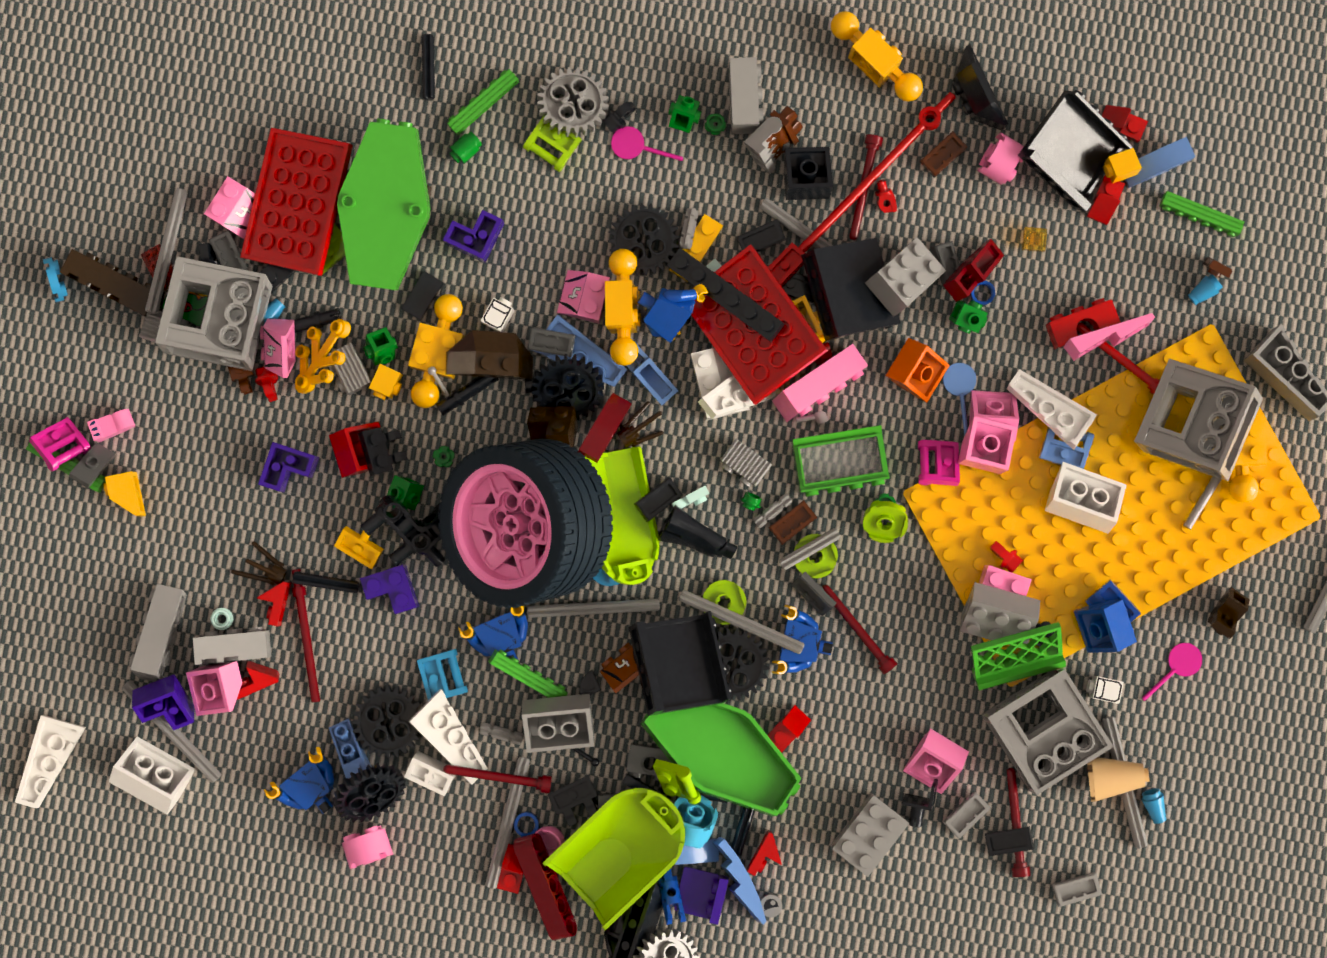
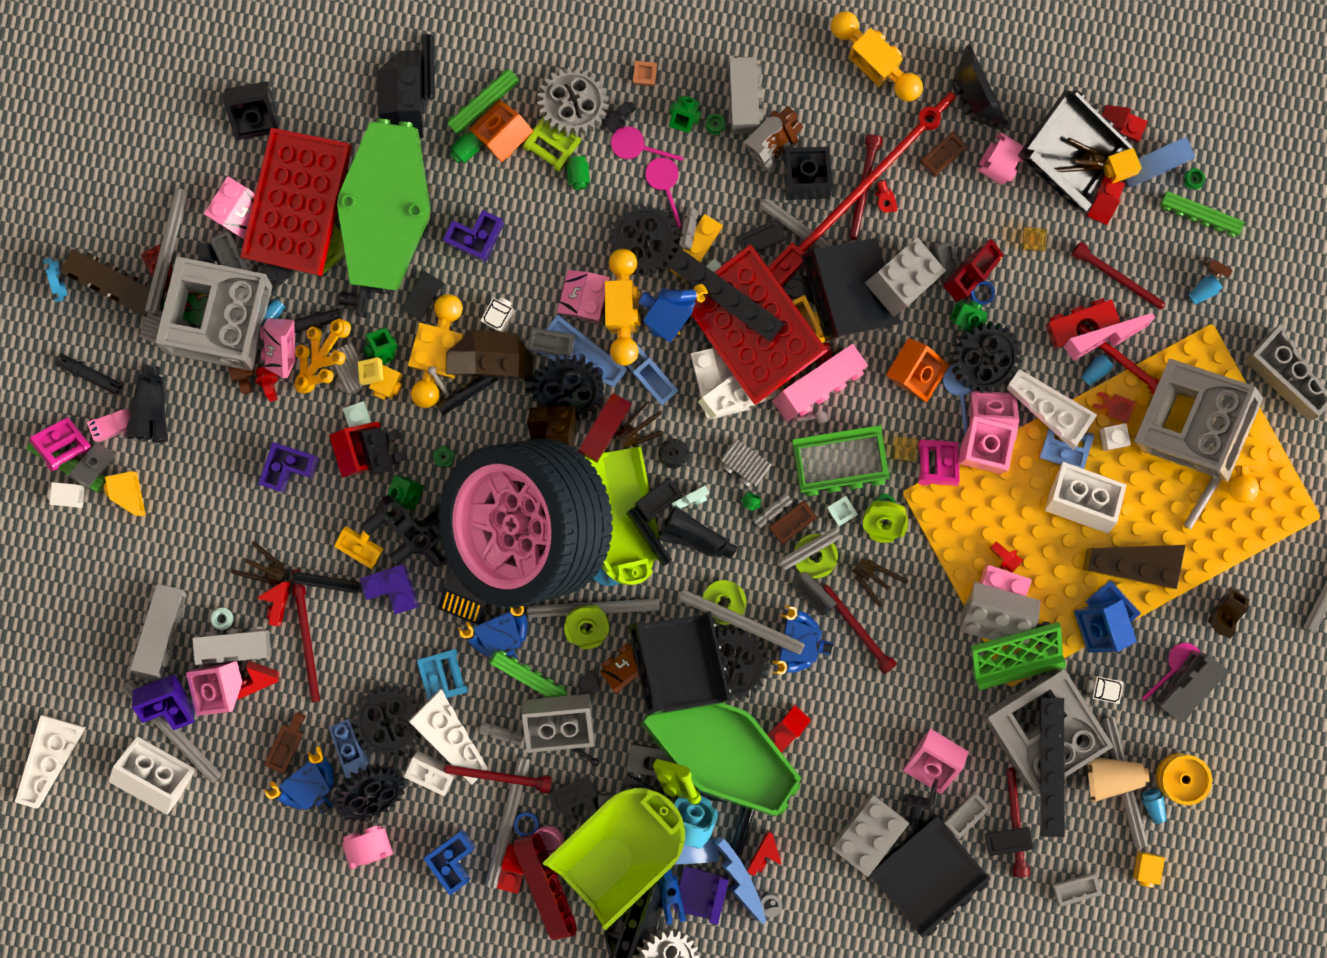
none -> white brick [47,482,85,508]
none -> black pin [55,353,122,395]
none -> black piece [124,365,168,443]
none -> black slope [224,81,279,140]
none -> reddish brown plate [264,712,306,775]
none -> black bracket [338,286,391,318]
none -> light aqua plate [343,401,372,427]
none -> light yellow plate [358,357,384,385]
none -> black wedge [377,50,424,138]
none -> blue brick [423,829,476,896]
none -> black slope [438,569,488,625]
none -> orange slope [468,99,533,162]
none -> lime plate [564,604,609,649]
none -> green brick [566,156,590,190]
none -> black axle [627,507,672,566]
none -> nougat plate [633,61,657,87]
none -> dark pink piece [646,158,682,228]
none -> black cone [658,438,689,469]
none -> light aqua plate [827,496,858,527]
none -> dark brown plant [852,558,908,607]
none -> black panel [869,814,991,938]
none -> clear yellow plate [893,437,918,462]
none -> black gear [949,321,1022,393]
none -> black plate [1040,698,1065,837]
none -> dark brown plant [1055,138,1105,172]
none -> dark red piece [1071,241,1165,309]
none -> dark azure cone [1081,354,1114,386]
none -> dark brown wedge [1083,545,1186,589]
none -> clear red plate [1092,392,1136,423]
none -> white brick [1099,423,1131,451]
none -> yellow brick [1133,851,1165,887]
none -> dark grey wedge [1153,650,1230,723]
none -> yellow wheel [1155,753,1213,805]
none -> green plate [1183,168,1205,190]

